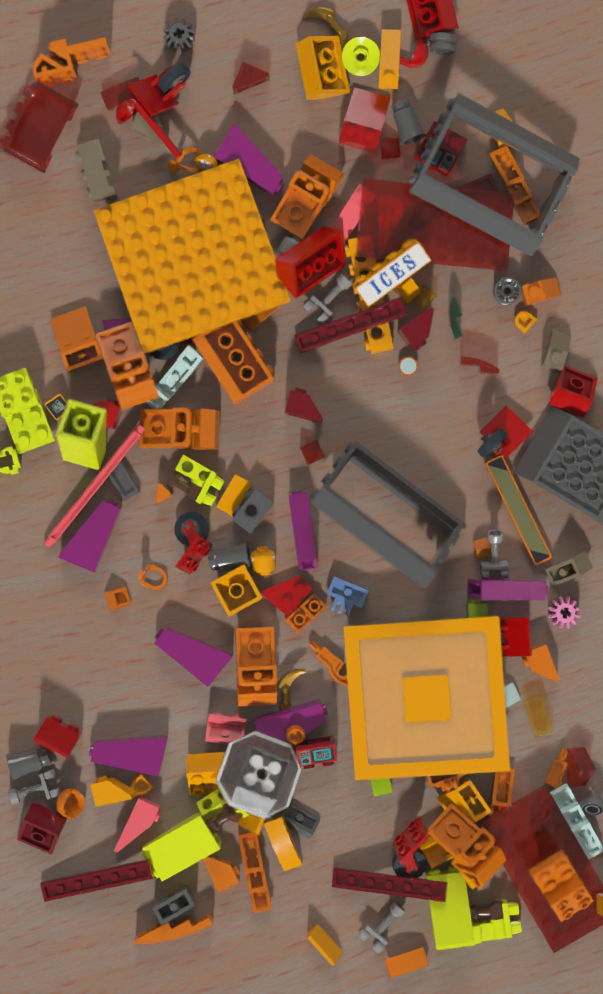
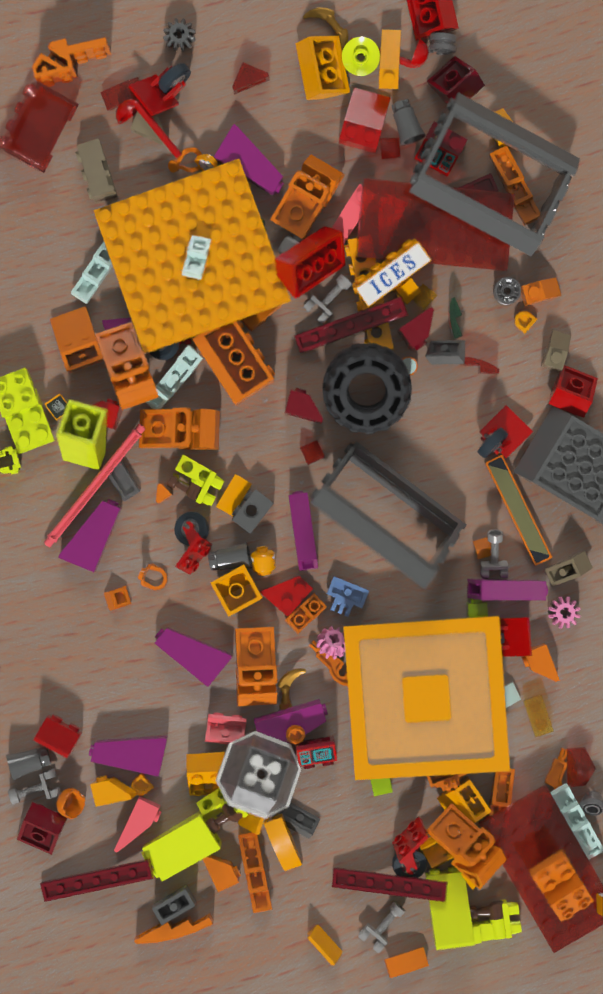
none -> light aqua slope [71,242,113,304]
none -> light aqua slope [182,235,211,279]
none -> bright pink gear [316,626,345,660]
none -> black tyre [322,343,412,434]
none -> dark grey slope [425,340,465,365]
none -> dark red slope [427,56,485,104]

